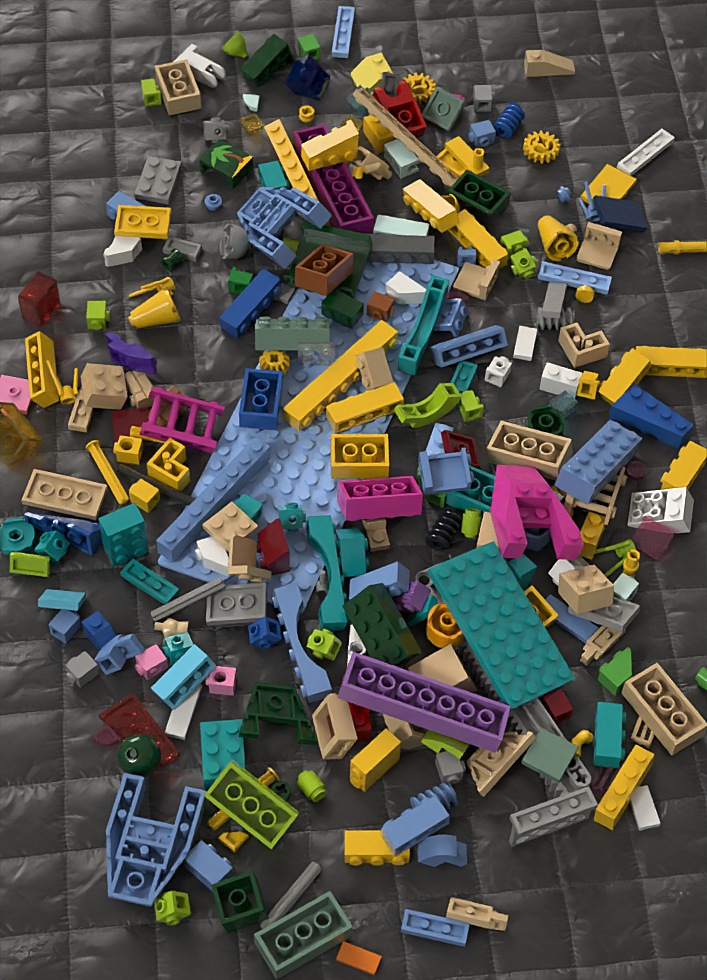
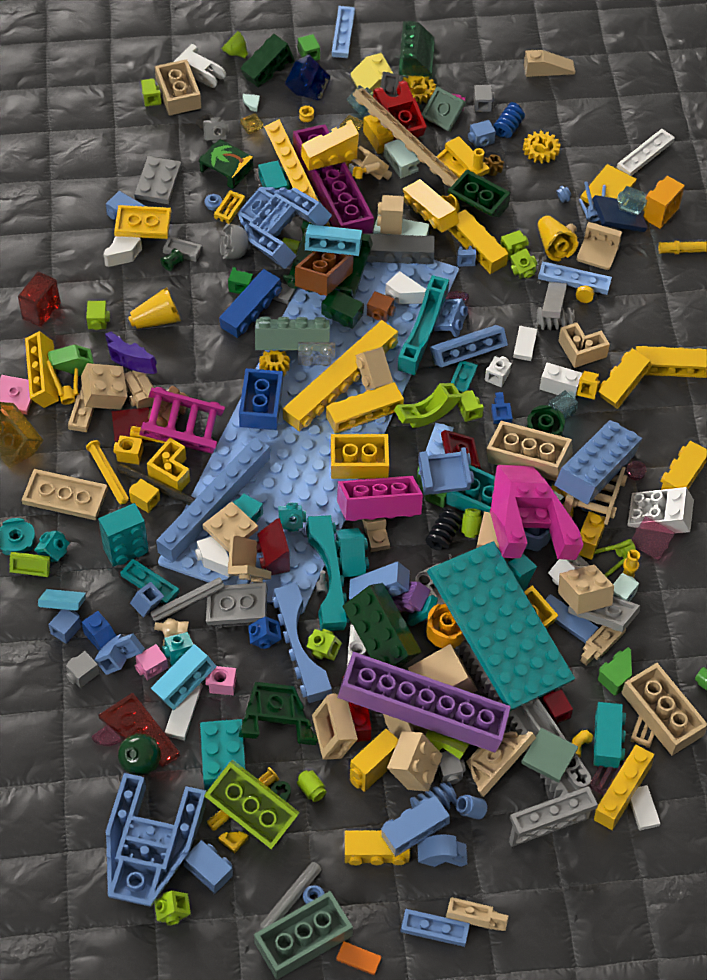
blue wedge [24,512,102,556] -> none
yellow plant [129,277,175,297] -> none
dark green brick [211,870,269,933] -> none
tan bracket [453,259,500,301] -> none
blue wedge [608,384,694,449] -> none
none -> bright green slope [48,345,94,376]
none -> medium blue brick [130,582,164,617]
none -> yellow tile [214,190,245,224]
none -> medium blue plate [303,885,325,904]
none -> medium azure brick [305,224,362,256]
none -> tan brick [377,195,404,235]
none -> tan brick [387,732,442,792]
none -> clear green slope [399,21,435,77]
none -> medium blue brick [456,795,487,820]
none -> pearl gold gear [484,155,504,176]
none -> blue plate [491,392,513,424]
none -> clear light blue brick [617,186,646,216]
none -> light orange brick [643,176,685,229]

